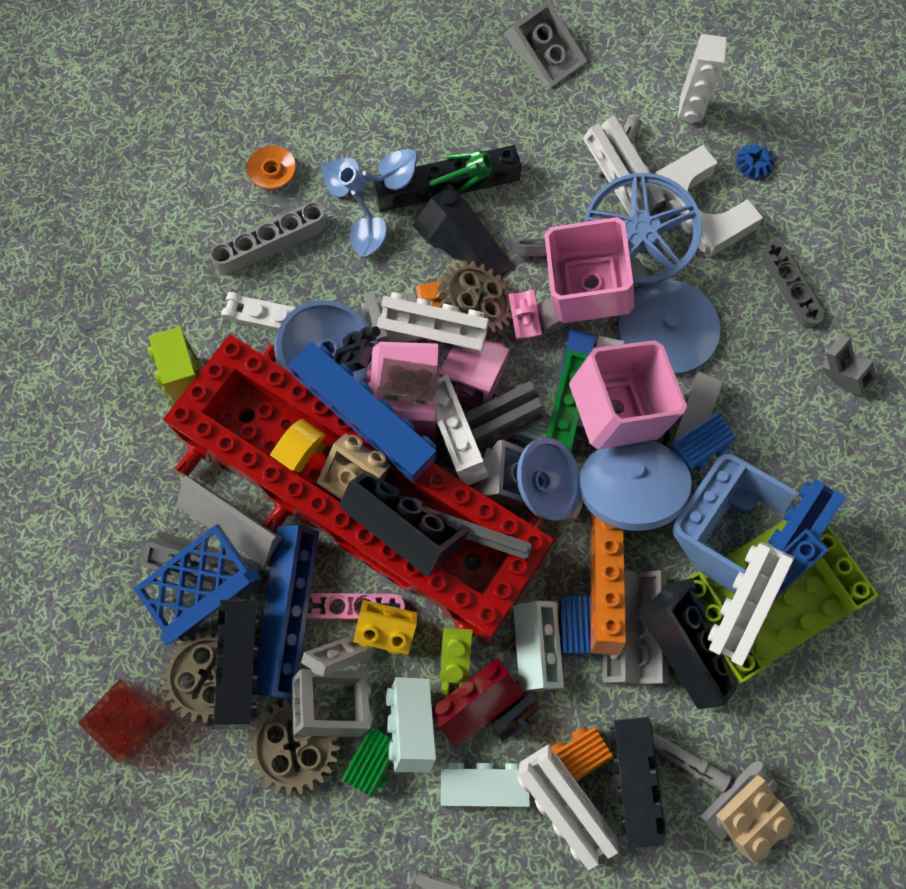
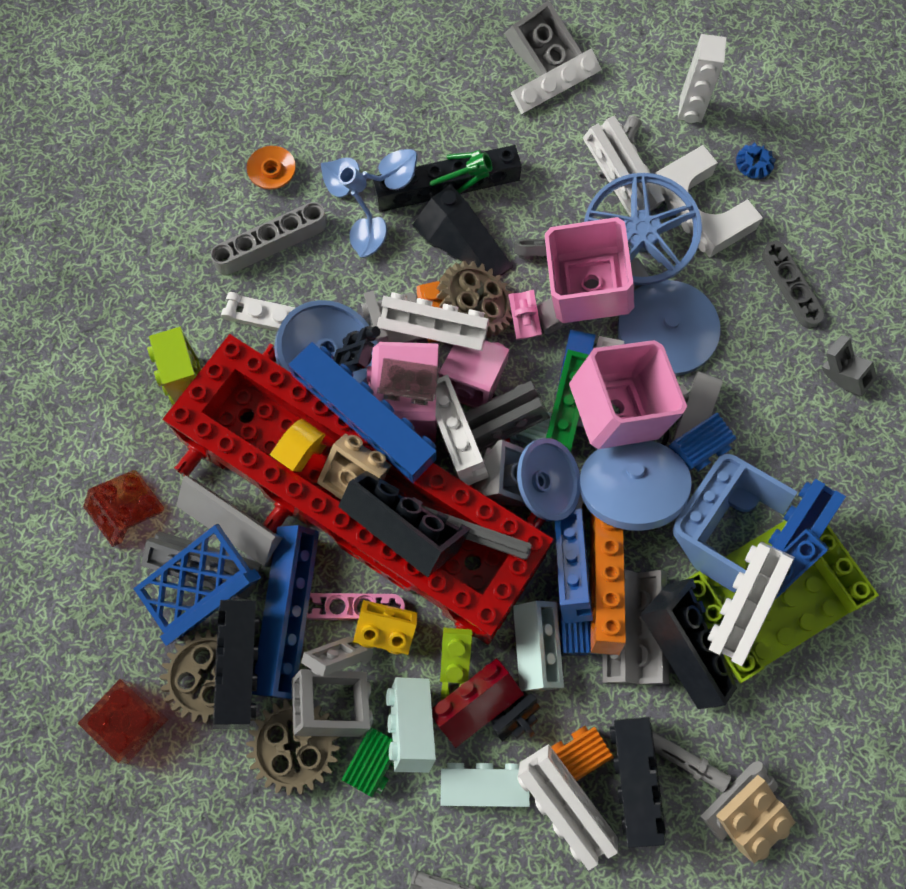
none -> clear red bracket [83,470,164,547]
none -> white plate [511,48,602,114]
none -> blue brick [555,509,593,623]

